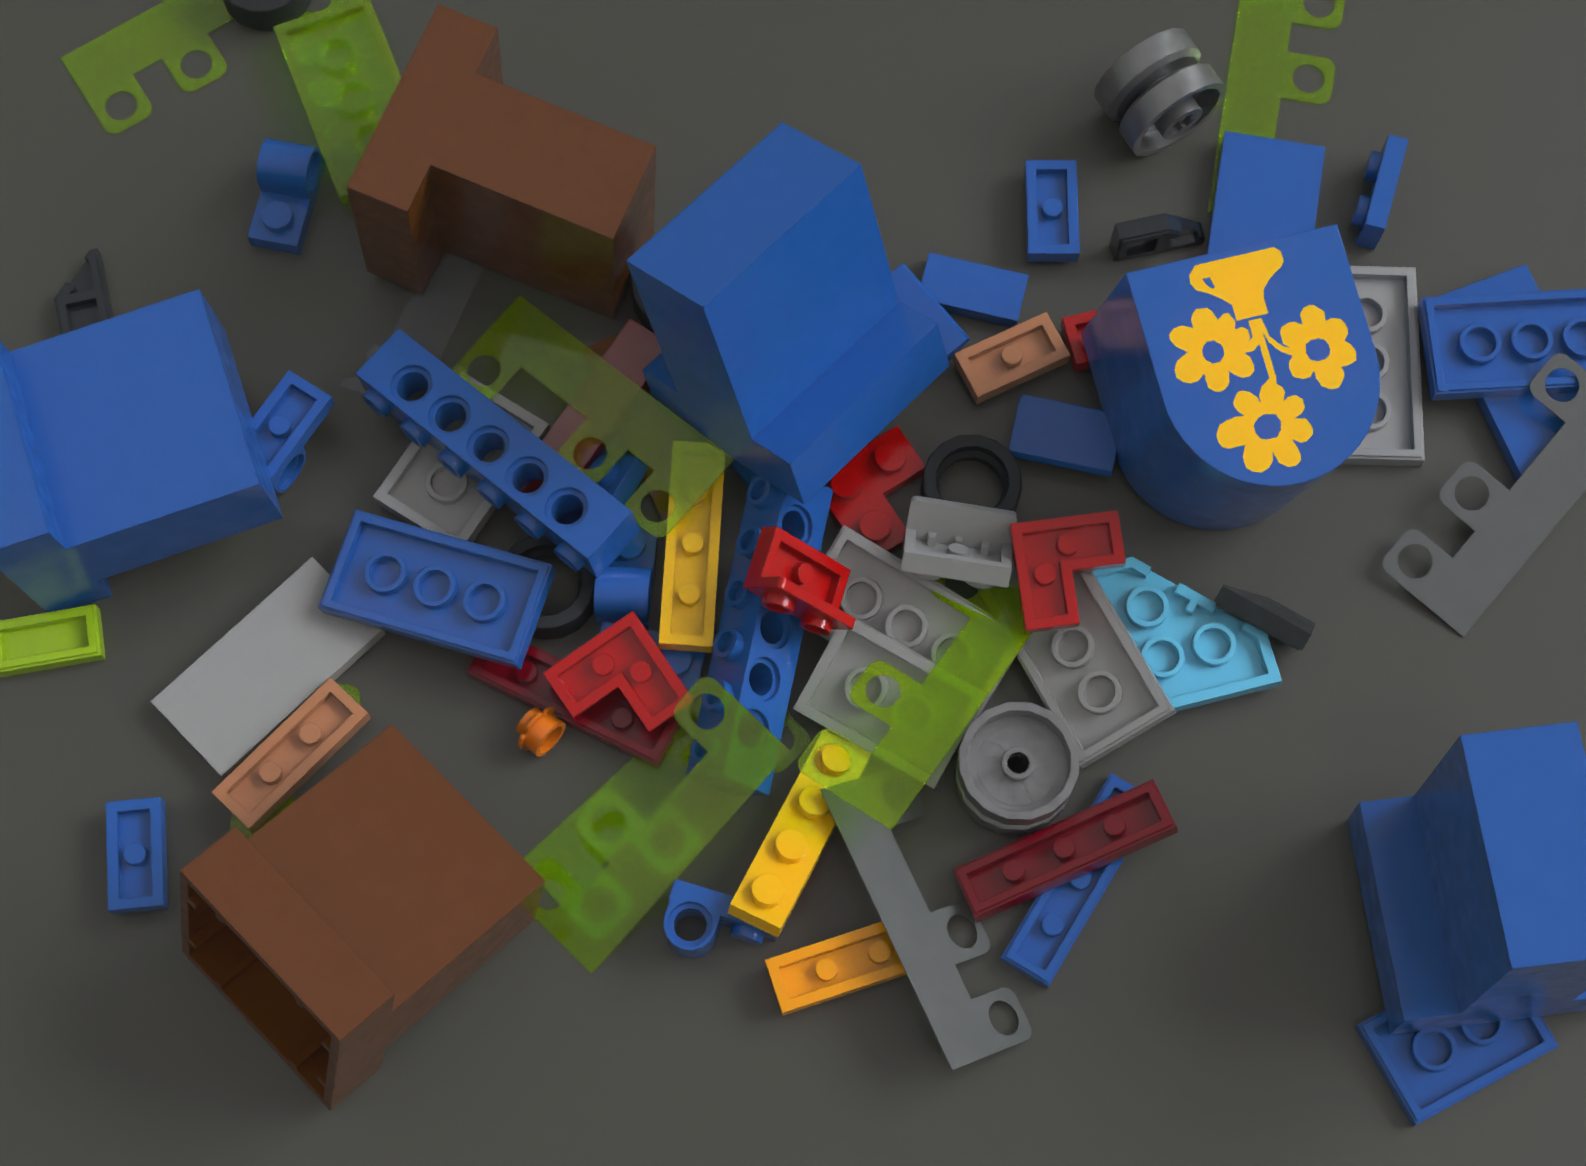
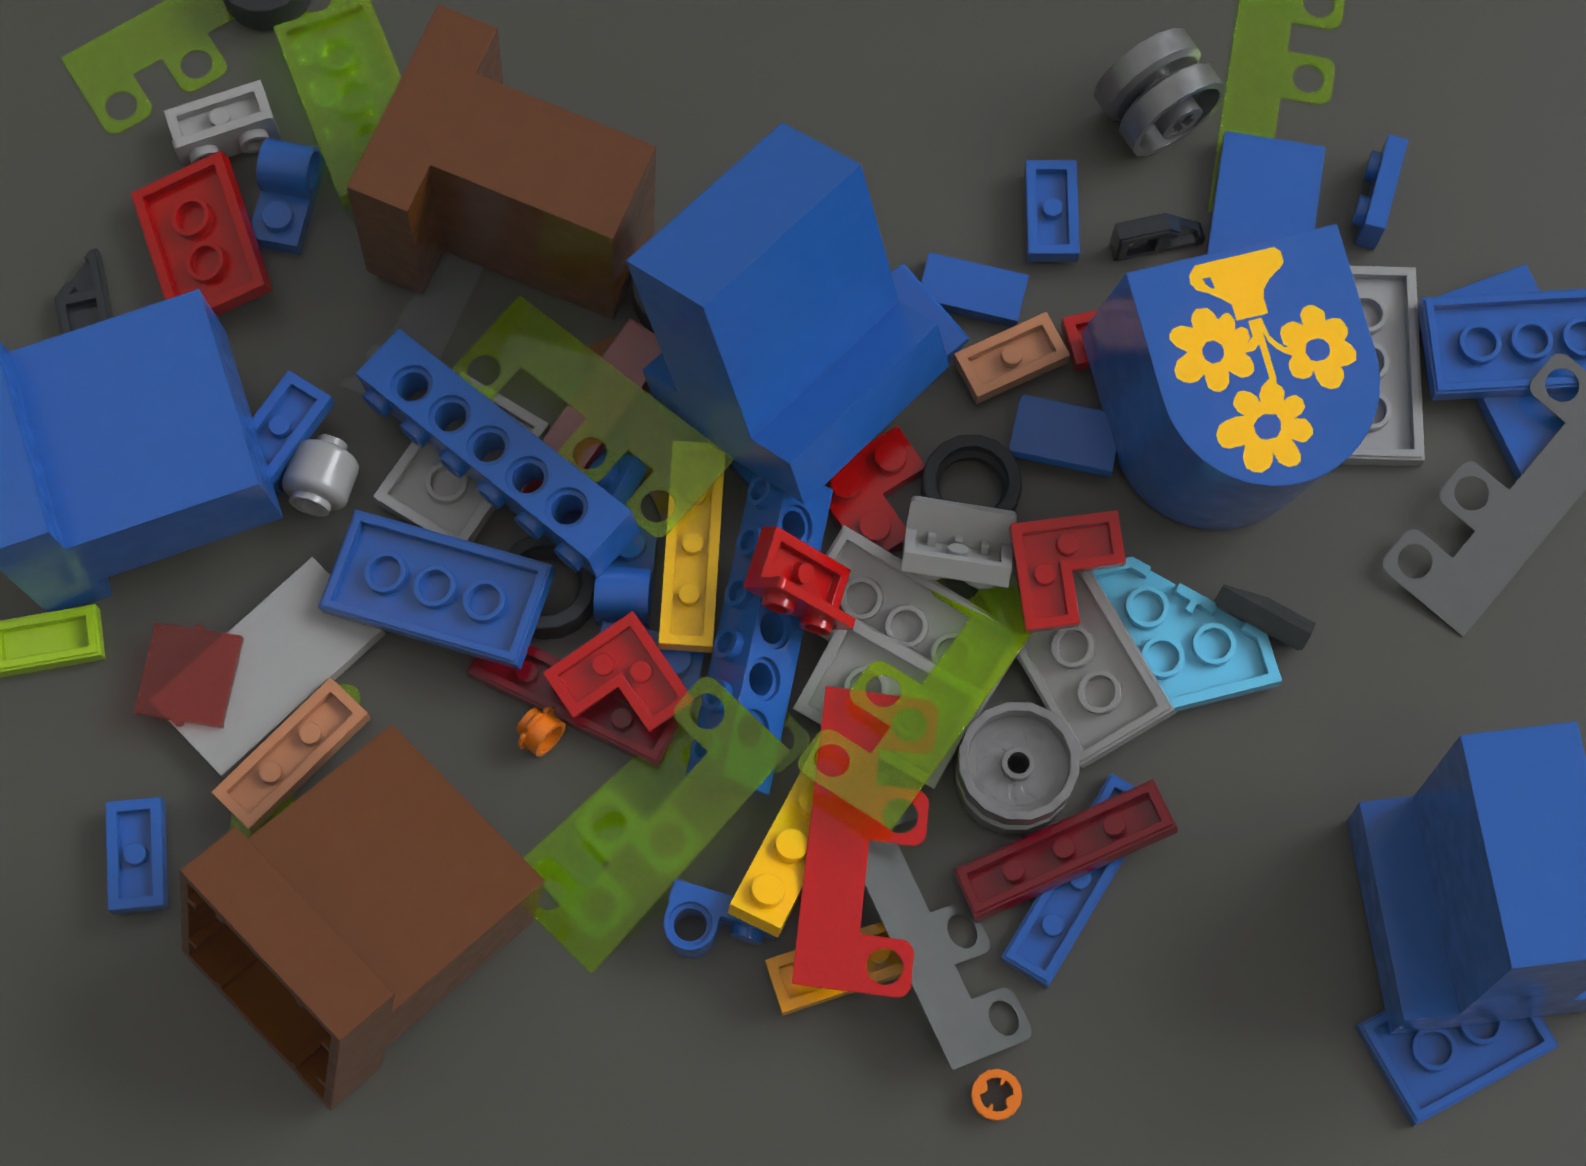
none -> red plate [131,151,273,316]
none -> clear red piece [134,622,244,728]
none -> light grey bracket [164,80,282,168]
none -> light grey head [282,434,359,517]
none -> red piece [792,686,938,998]
none -> orange bush [971,1069,1022,1121]

